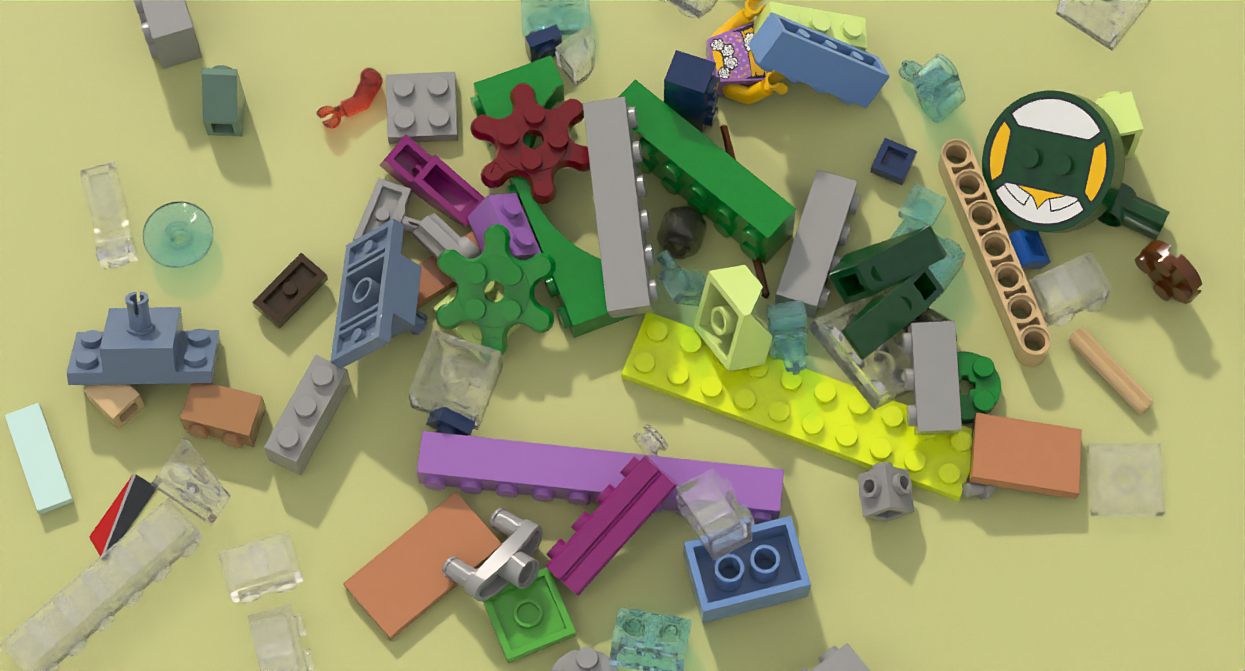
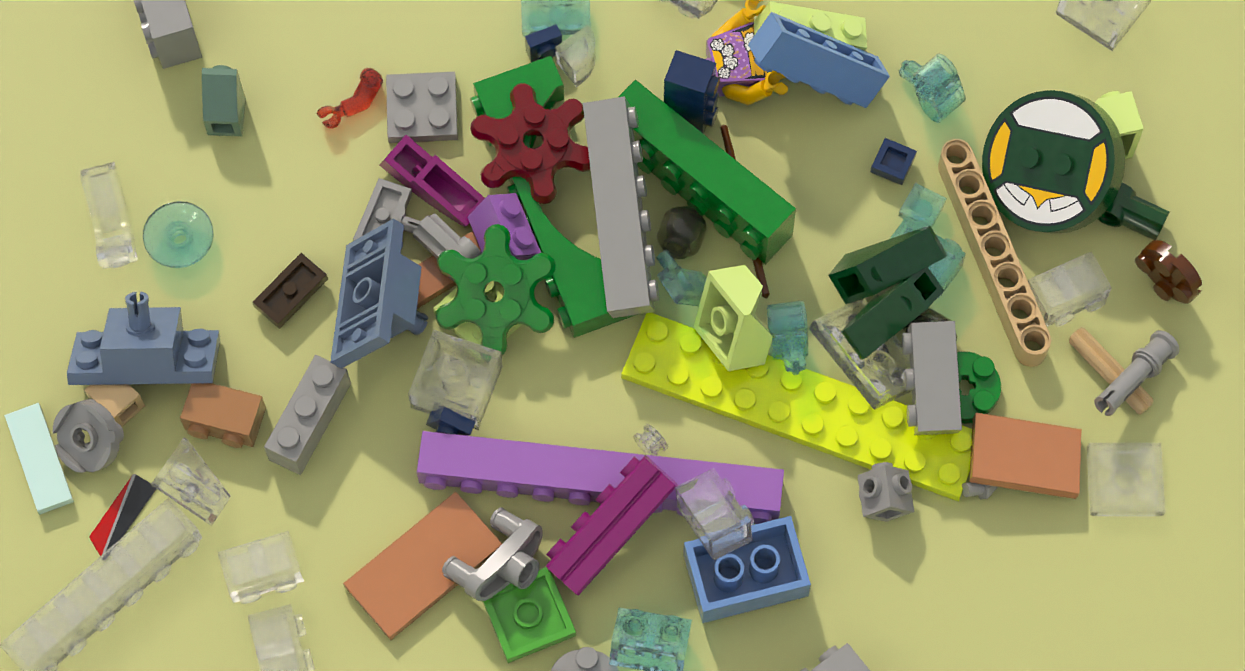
light grey brick [774,169,861,319] -> none
blue plate [1009,230,1051,269] -> none
none -> light grey plate [53,399,124,473]
none -> light grey pin [1094,330,1179,416]

